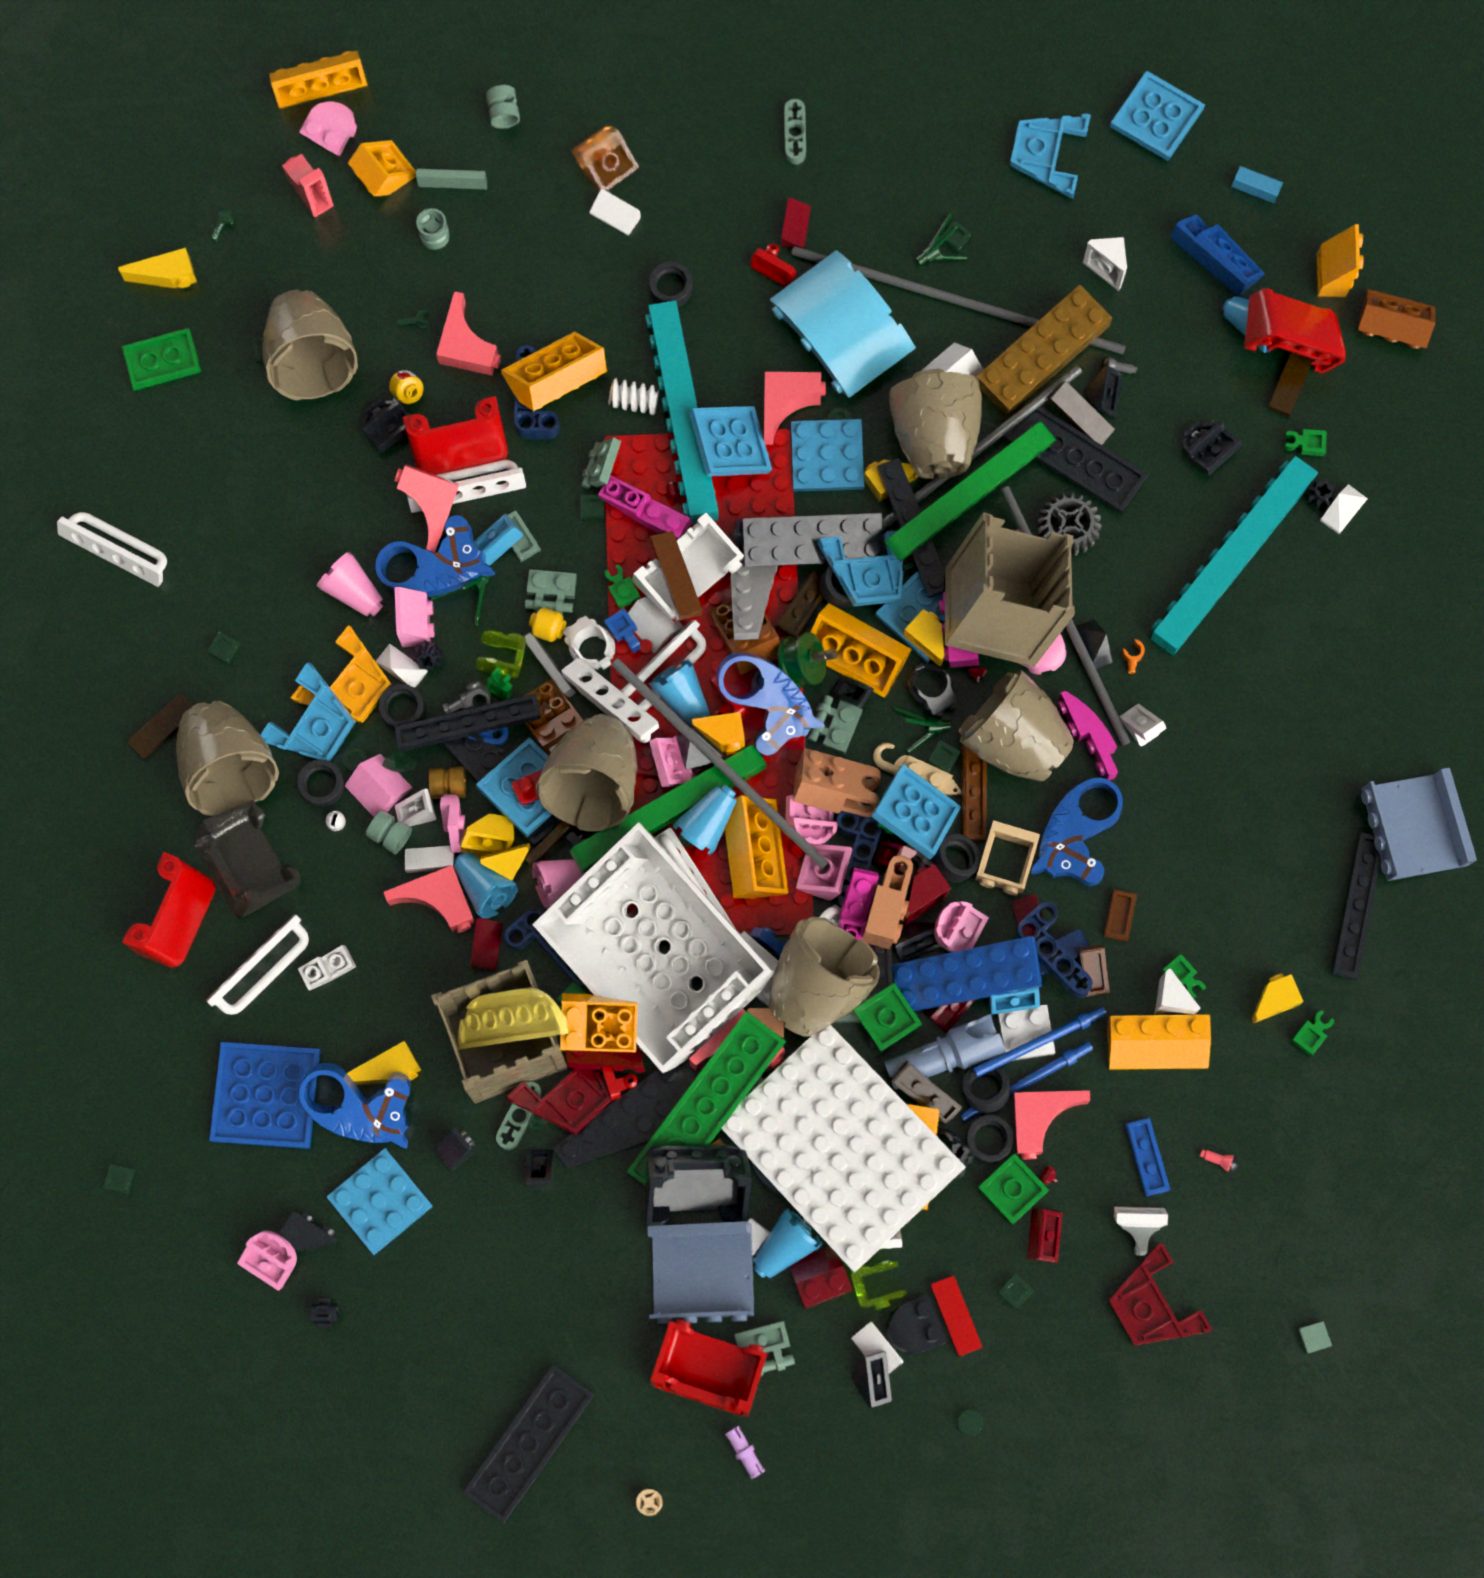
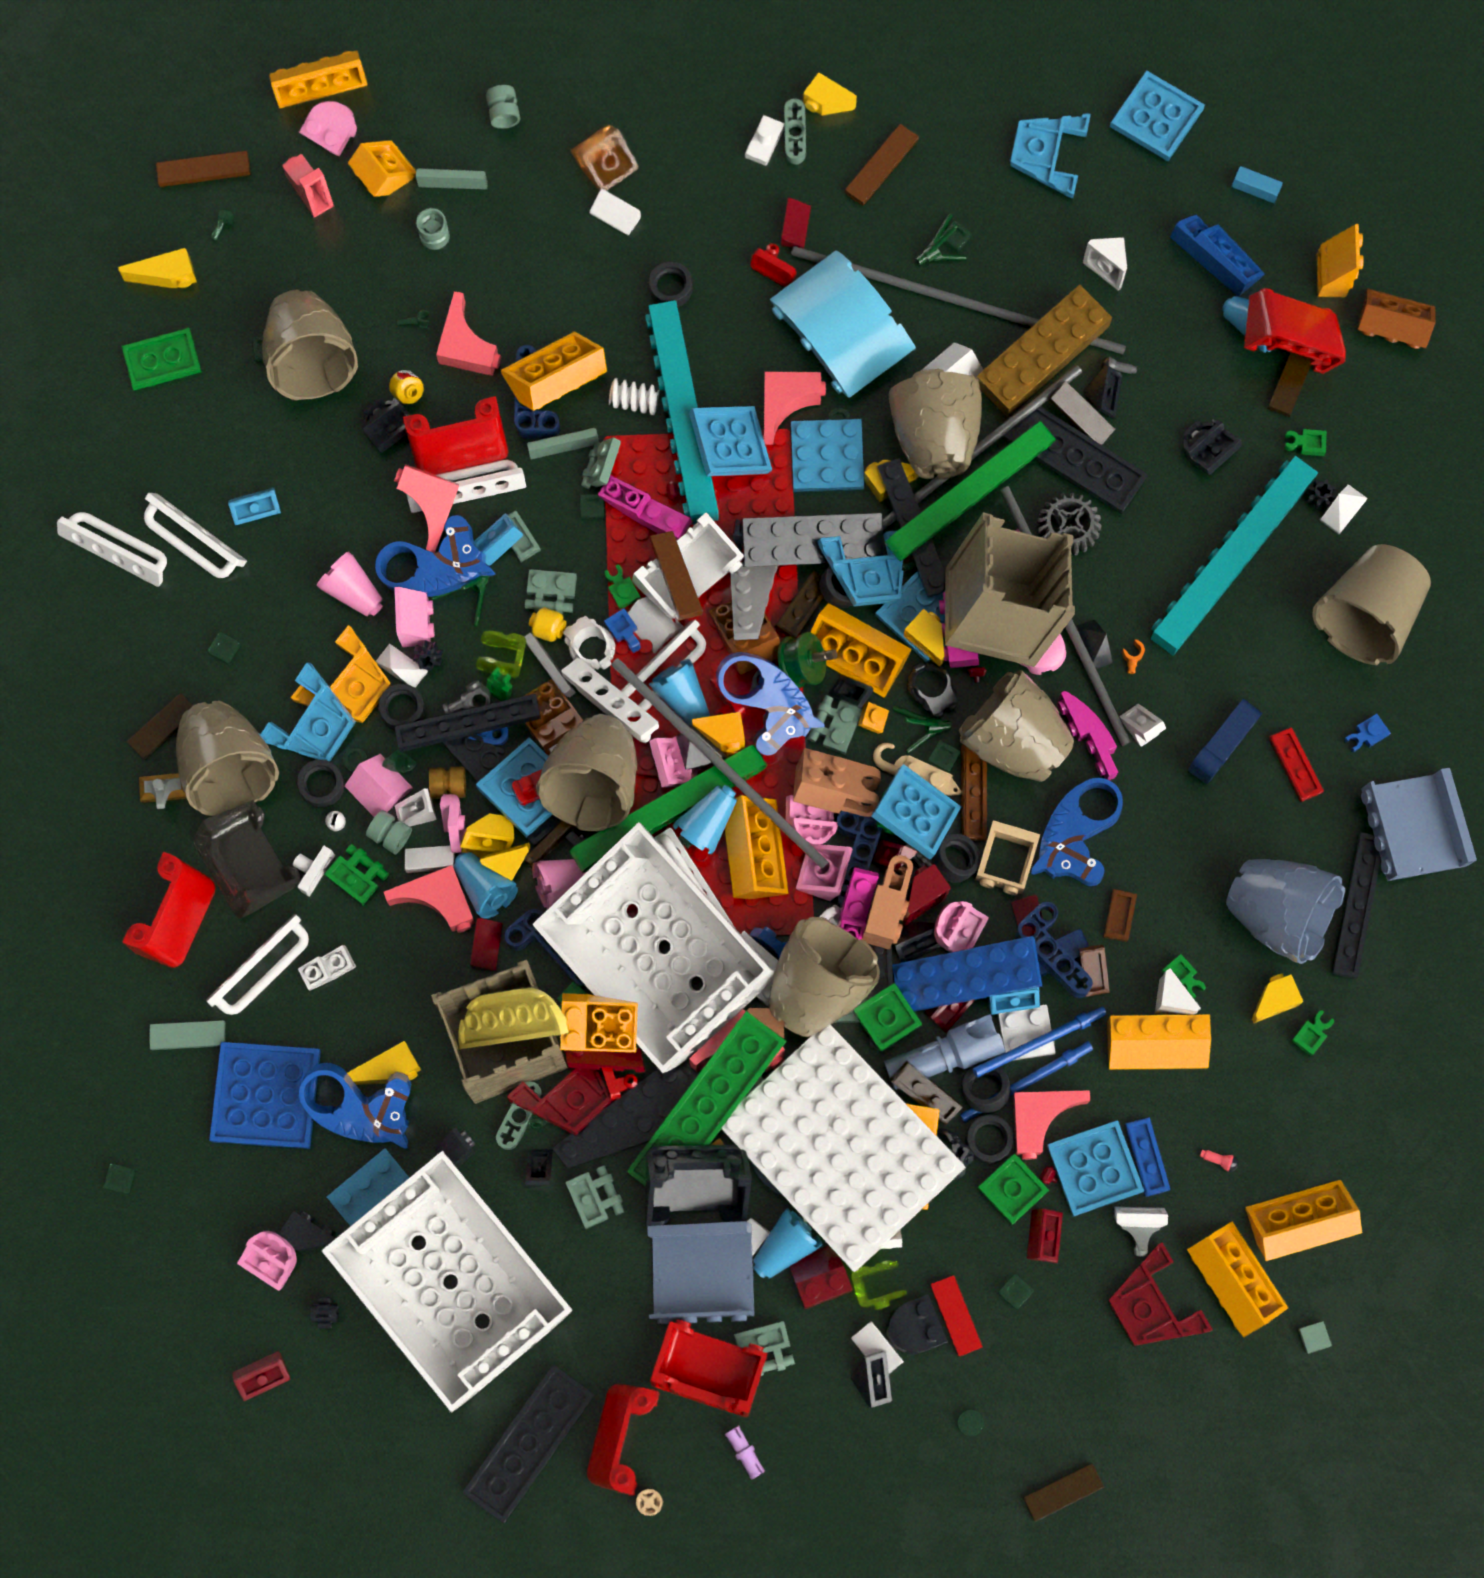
none -> piece [139,773,186,809]
none -> white piece [144,493,247,578]
none -> sand green tile [150,1020,226,1050]
none -> reddish brown tile [156,151,251,187]
none -> dark azure slope [228,488,281,525]
none -> dark red slope [233,1351,291,1401]
none -> white tile [293,846,335,897]
none -> white slope [322,1151,572,1412]
none -> green plate [325,844,389,905]
none -> sand green tile [527,428,599,459]
none -> sand green plate [566,1165,625,1229]
none -> red windscreen [587,1384,660,1495]
none -> white tile [745,116,785,166]
none -> yellow slope [803,73,857,115]
none -> reddish brown tile [845,124,919,206]
none -> light orange plate [858,702,889,734]
none -> dark brown tile [1023,1464,1104,1521]
none -> dark azure plate [1047,1120,1144,1217]
none -> light orange slope [1187,1221,1288,1337]
none -> dark blue beam [1188,699,1263,785]
none -> sand blue piece [1226,859,1345,964]
none -> light orange slope [1246,1180,1362,1261]
none -> red tile [1268,727,1324,802]
none -> dark tan cone [1312,544,1431,665]
none -> blue plate [1344,714,1391,753]

